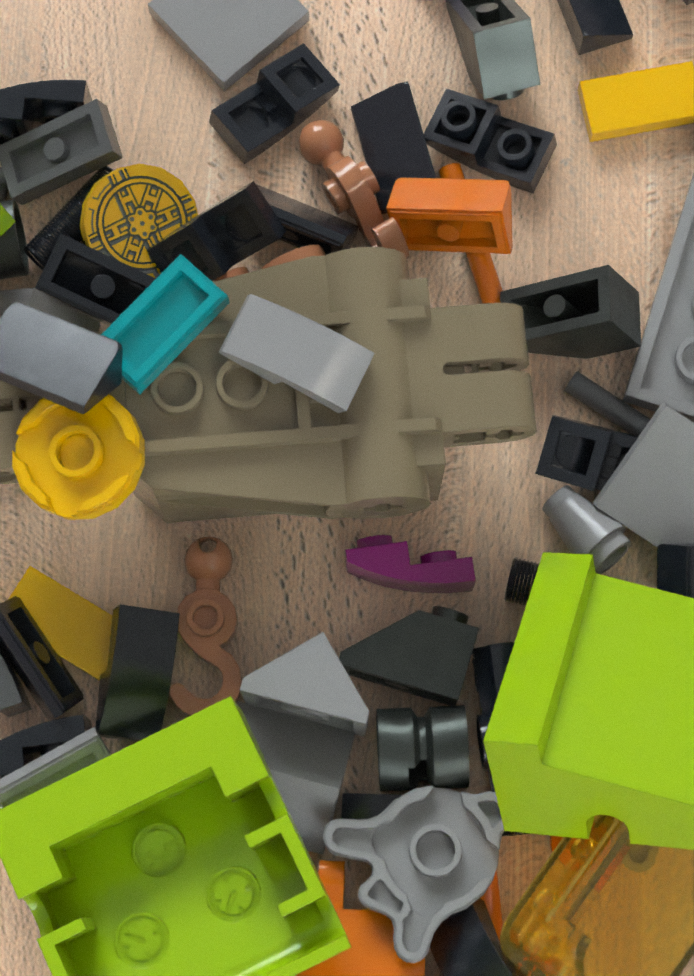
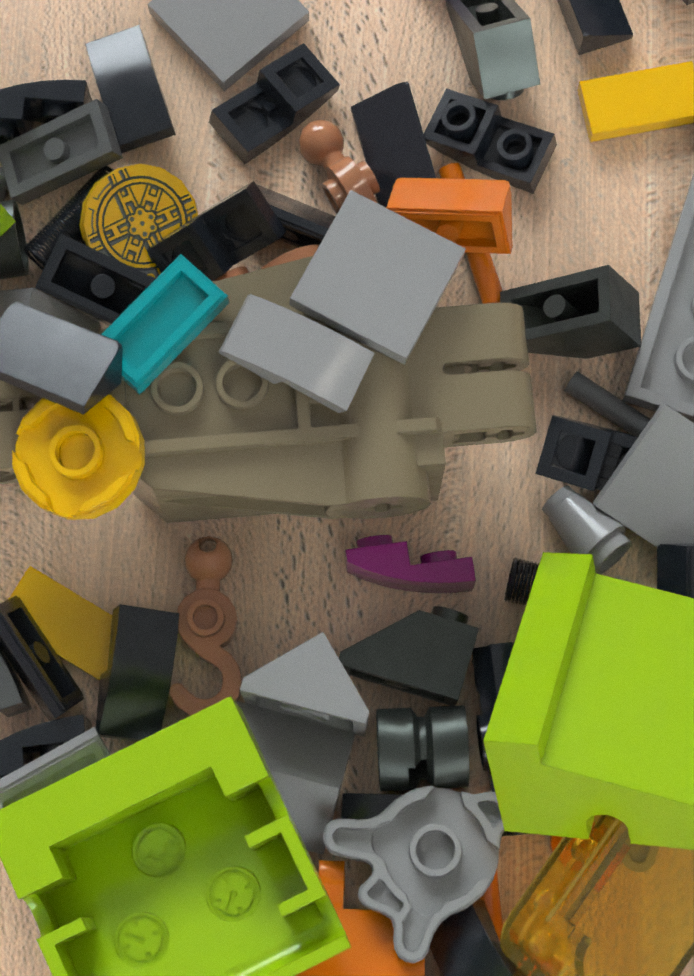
none -> black slope [85,25,176,153]
none -> light grey tile [289,190,466,365]

